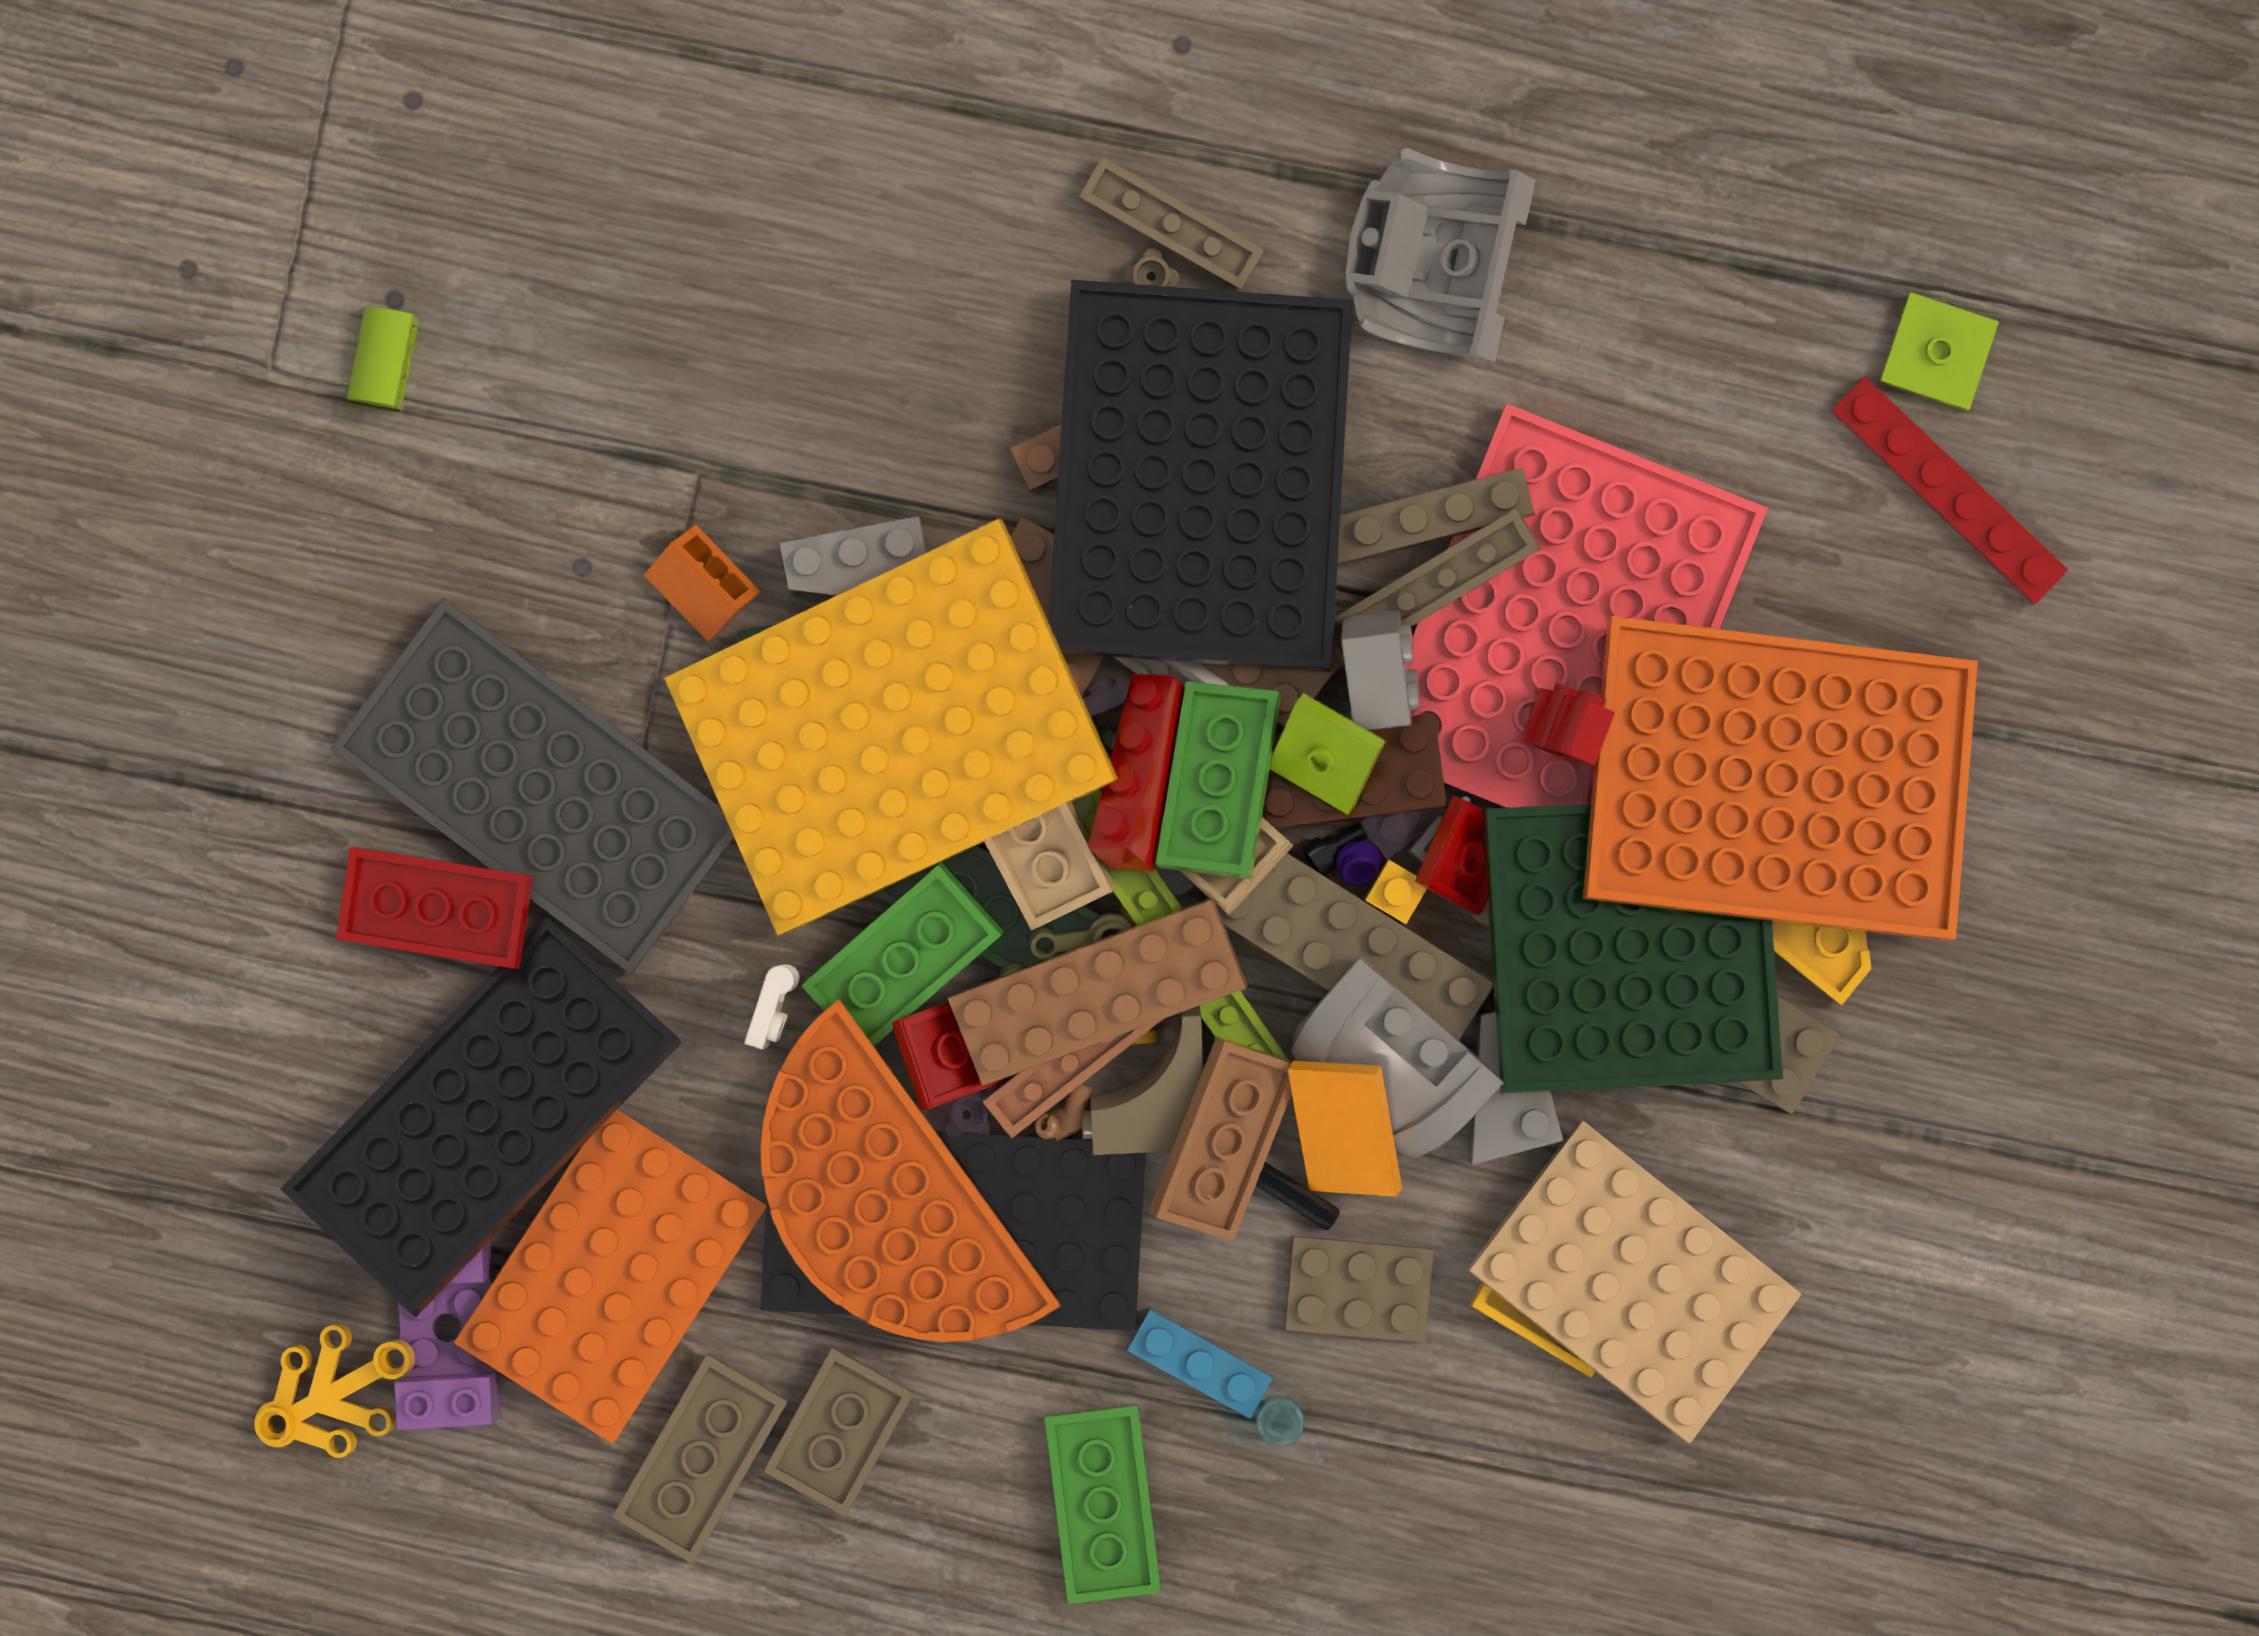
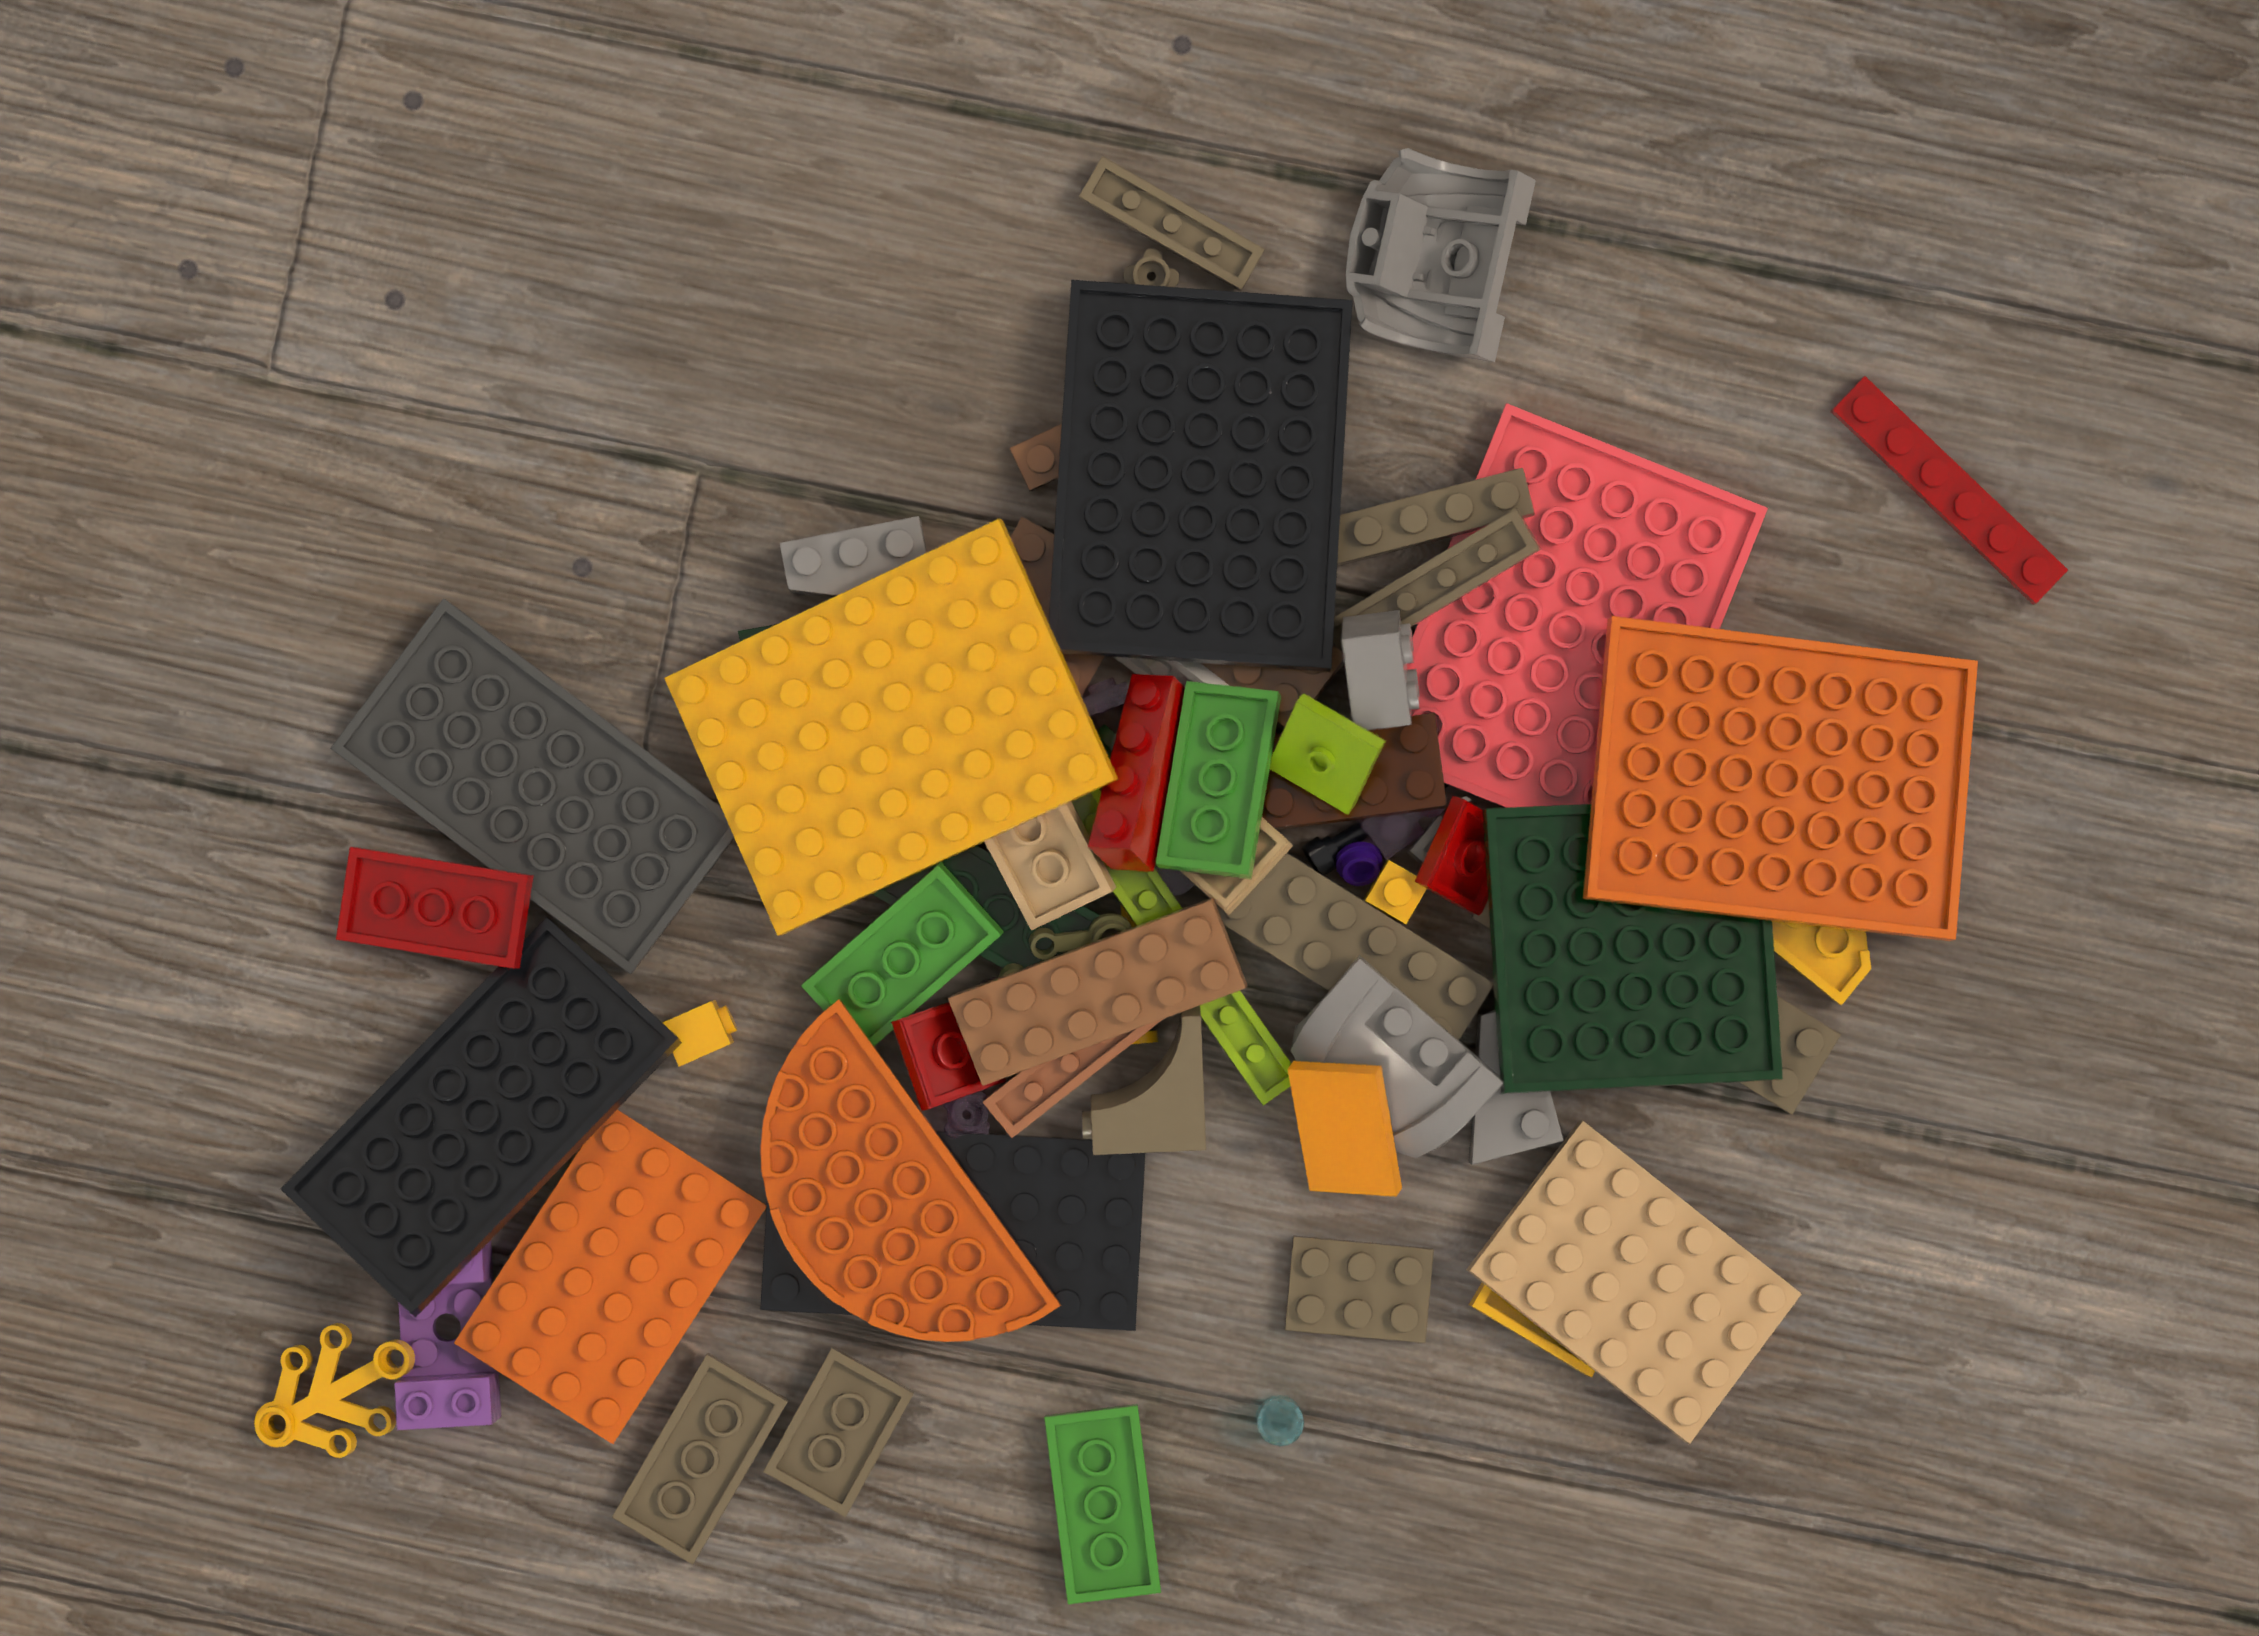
lime brick [346,307,420,410] -> none
orange brick [644,524,761,642] -> none
white plate [744,964,800,1049] -> none
medium nougat arm [1035,1085,1093,1141] -> none
dark azure plate [1127,1308,1273,1419] -> none
medium nougat plate [1148,1036,1293,1242] -> none
black axle [1256,1162,1340,1230] -> none
red brick [1520,683,1615,766] -> none
lime plate [1879,292,1999,412] -> none
none -> yellow brick [663,1000,737,1067]

